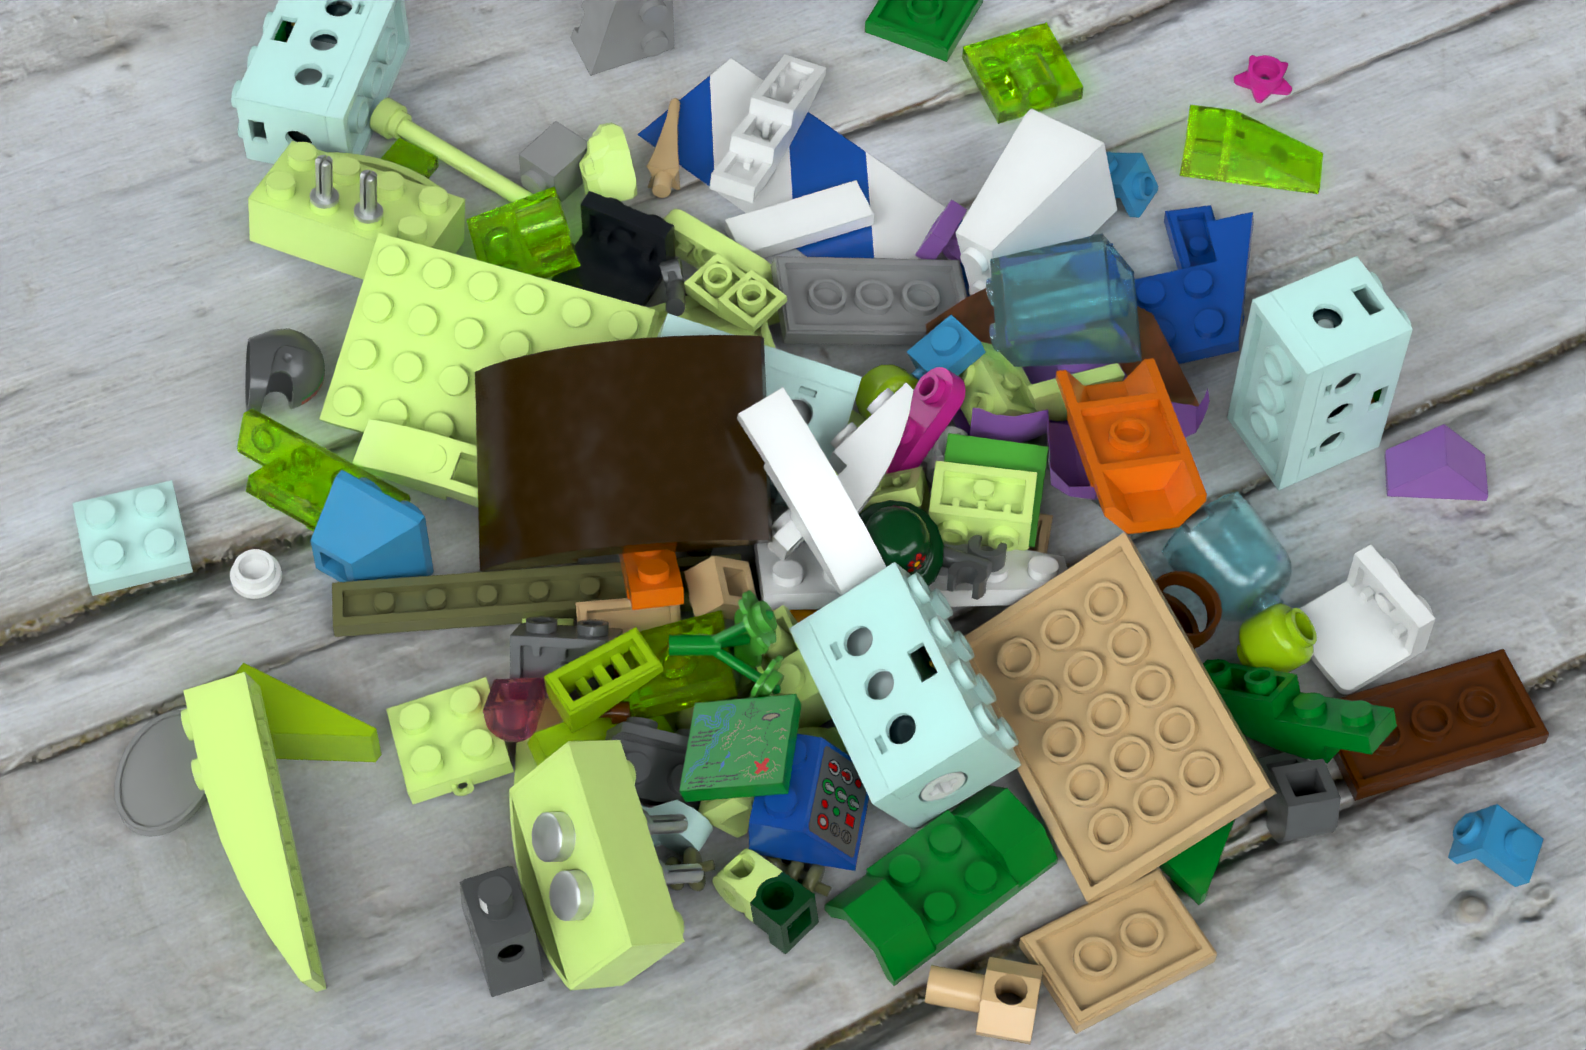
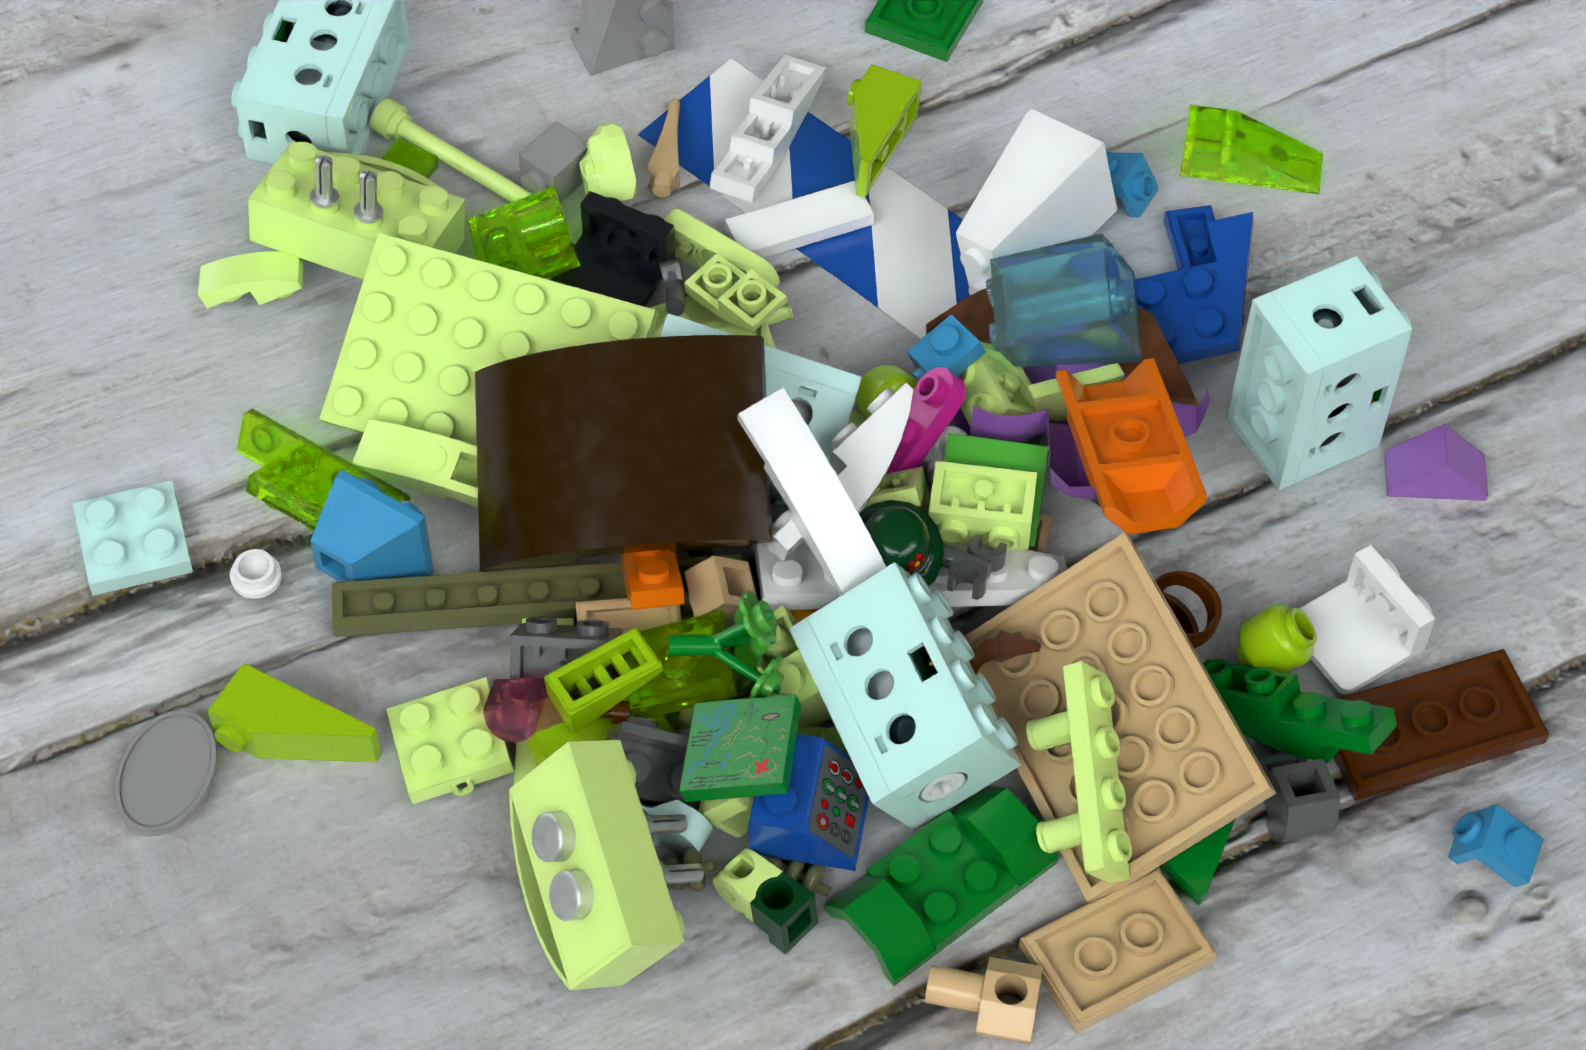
yellowish green slope [181,672,327,992] -> none
dark grey helmet [245,328,325,416] -> none
dark grey torso [459,866,544,997] -> none
light grey tile [771,256,967,345] -> none
medium lavender tile [915,199,967,263] -> none
clear neon green plate [962,22,1084,124] -> none
clear light blue cylinder [1162,491,1292,622] -> none
dark pink plate [1234,55,1292,103] -> none
none -> yellowish green slope [198,251,304,309]
none -> lime slope [846,64,923,198]
none -> reddish brown piece [969,629,1041,674]
none -> yellowish green plate [1026,661,1132,884]

